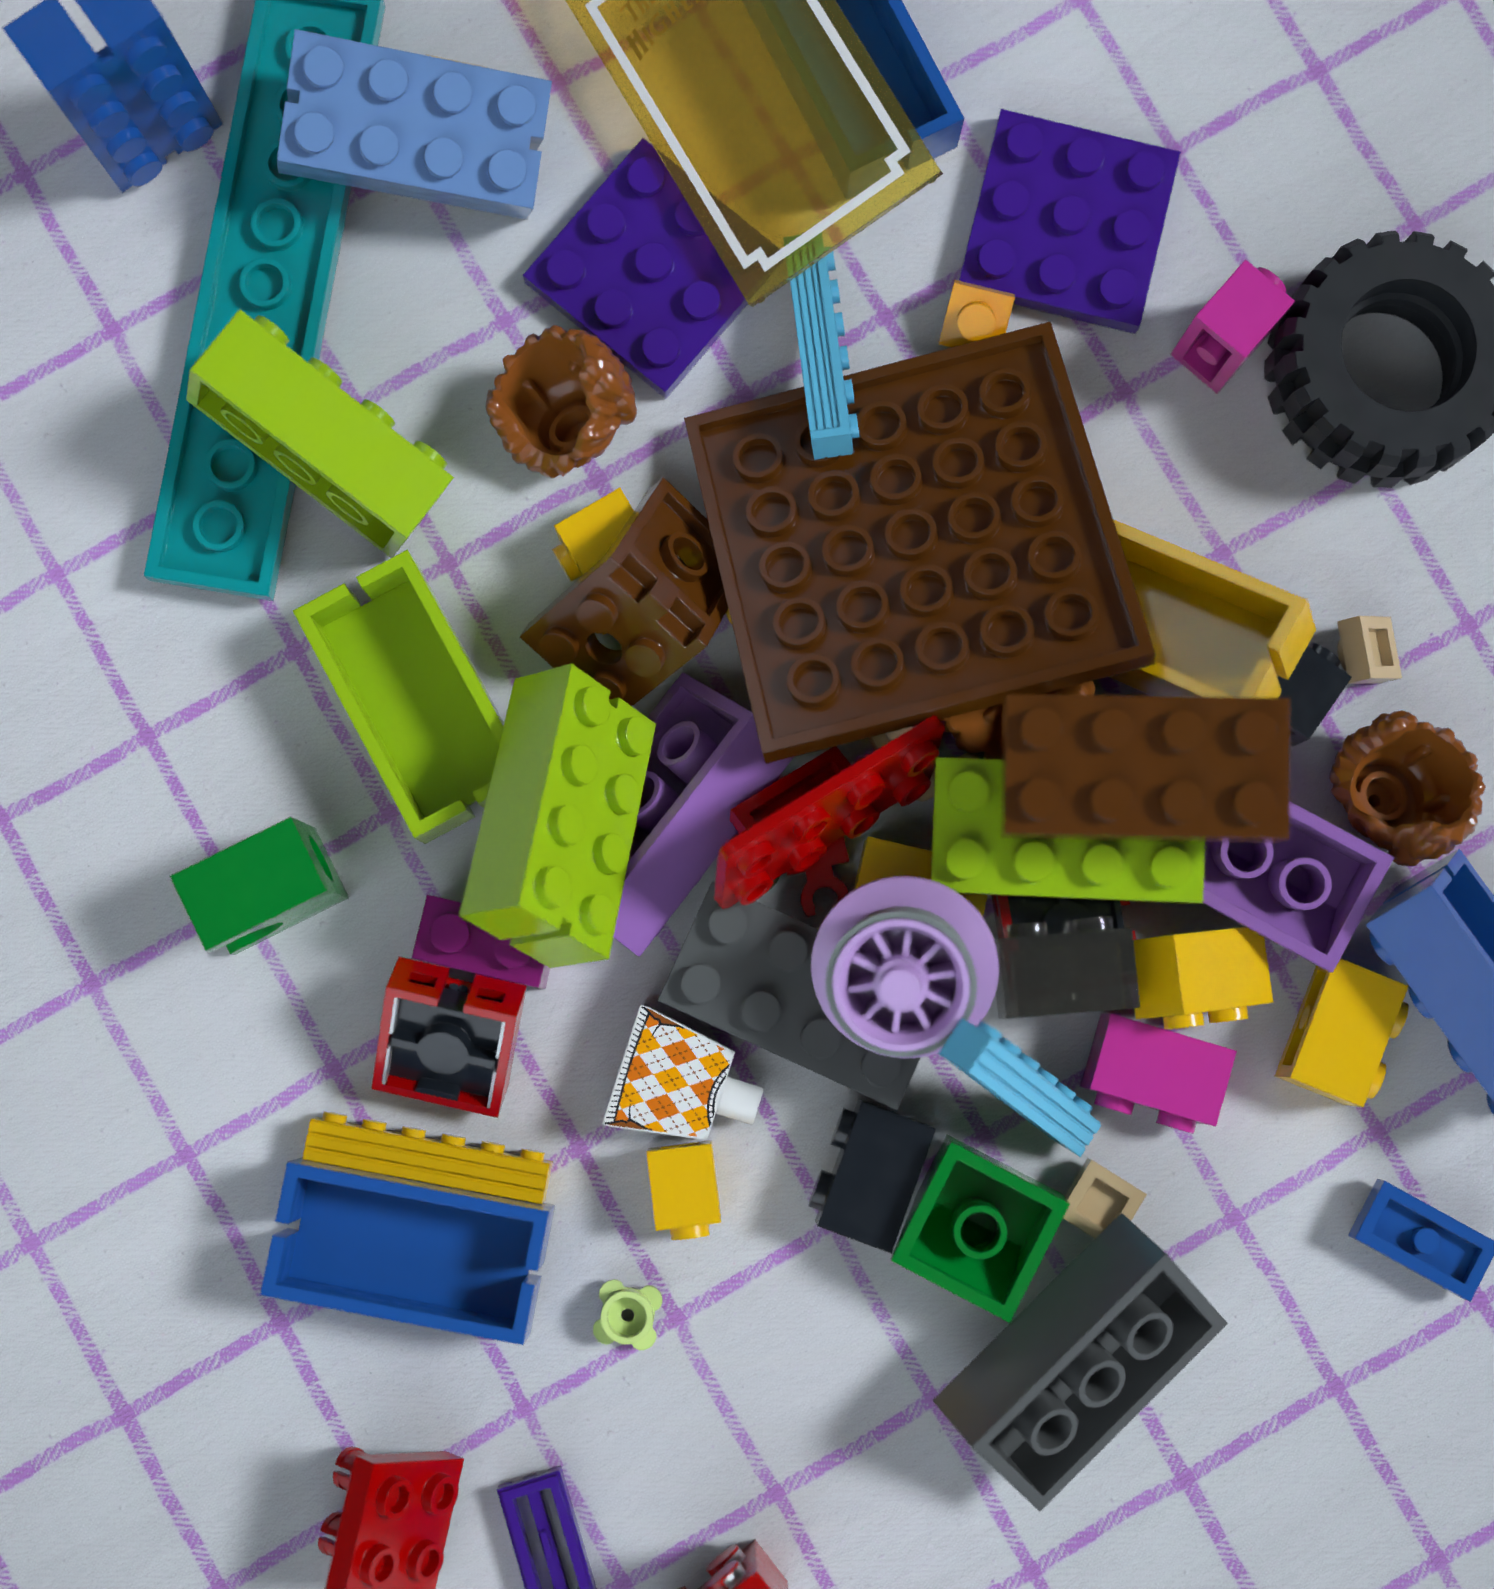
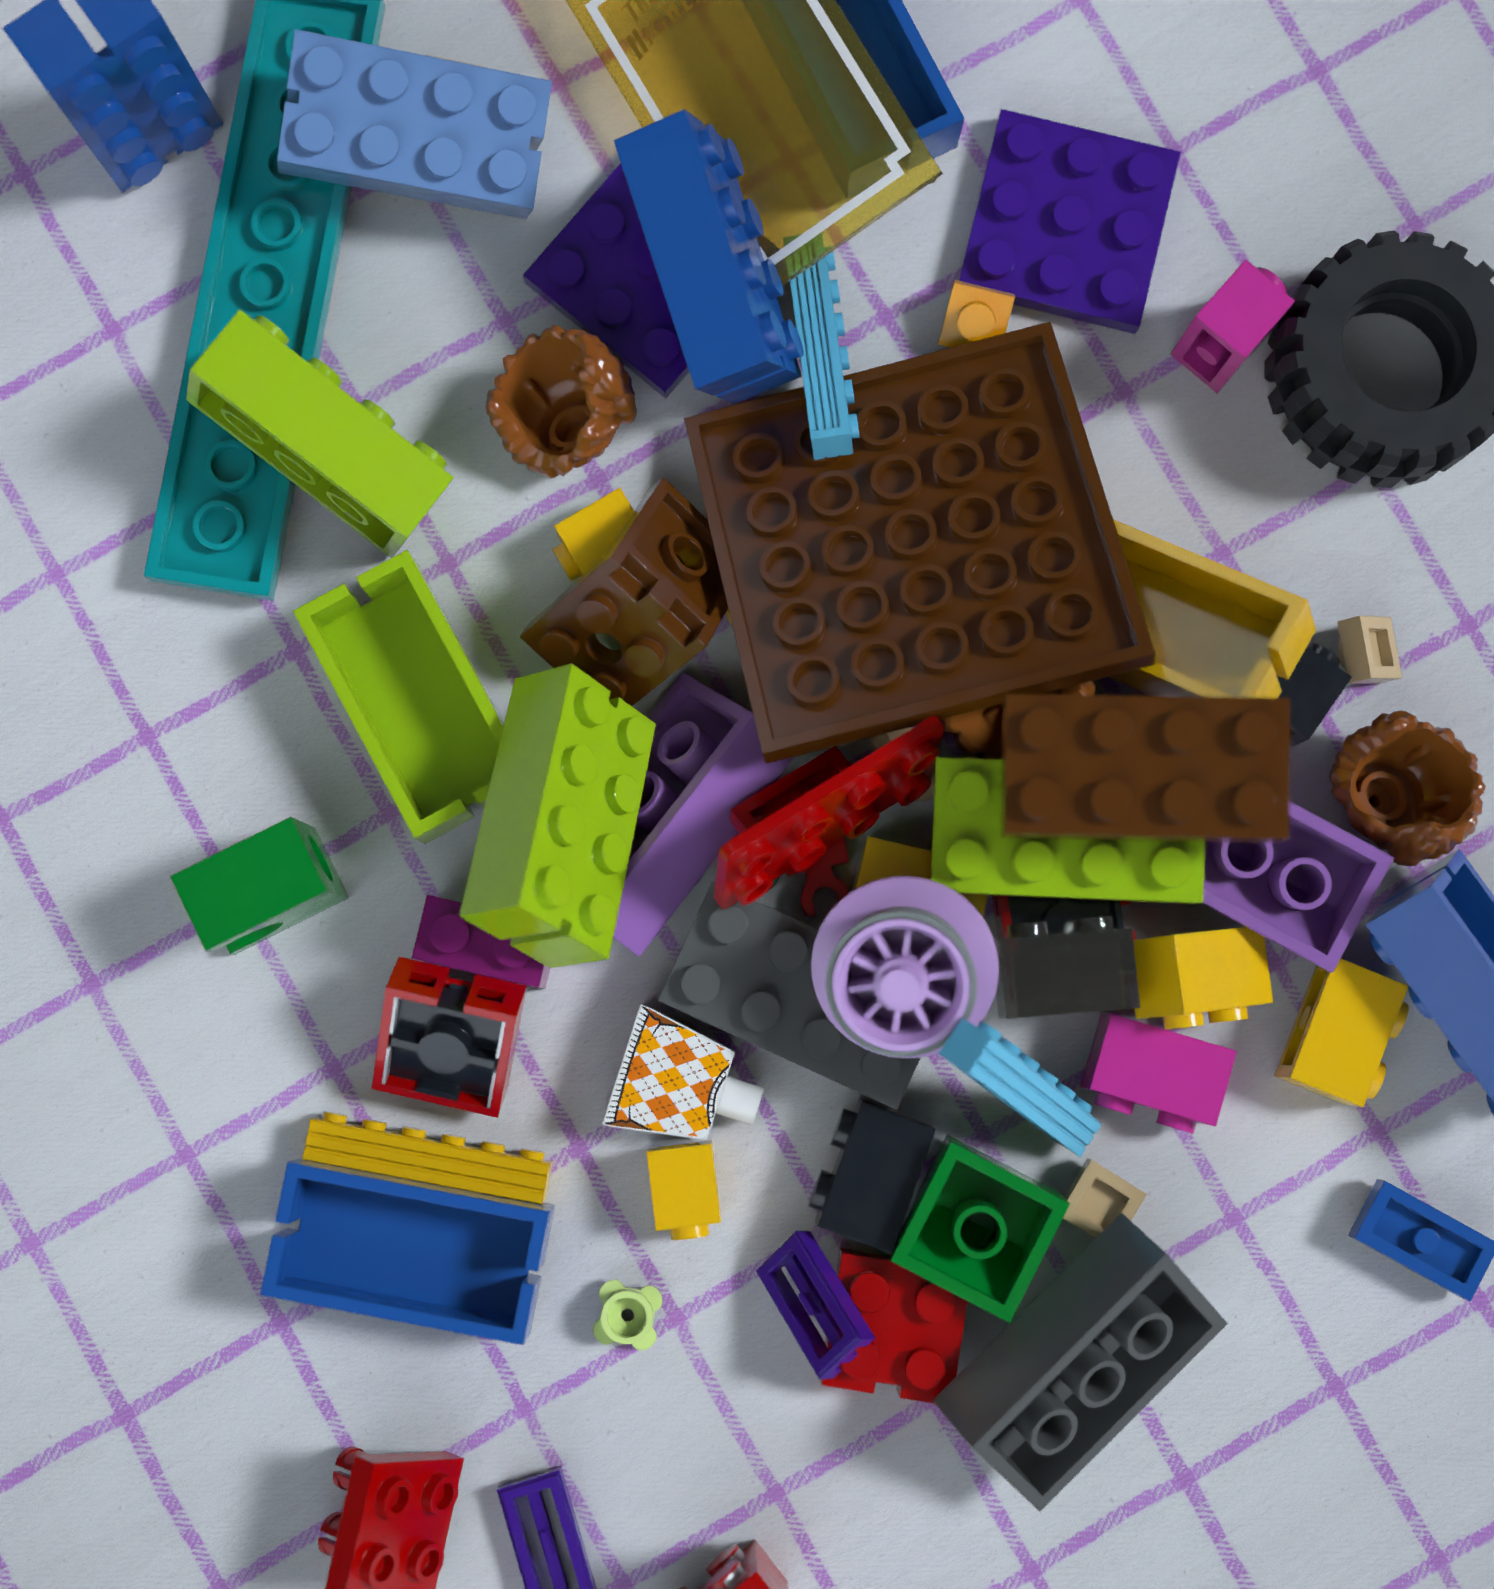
none -> blue piece [613,109,804,404]
none -> dark purple tile [756,1230,875,1380]
none -> red piece [820,1248,968,1404]

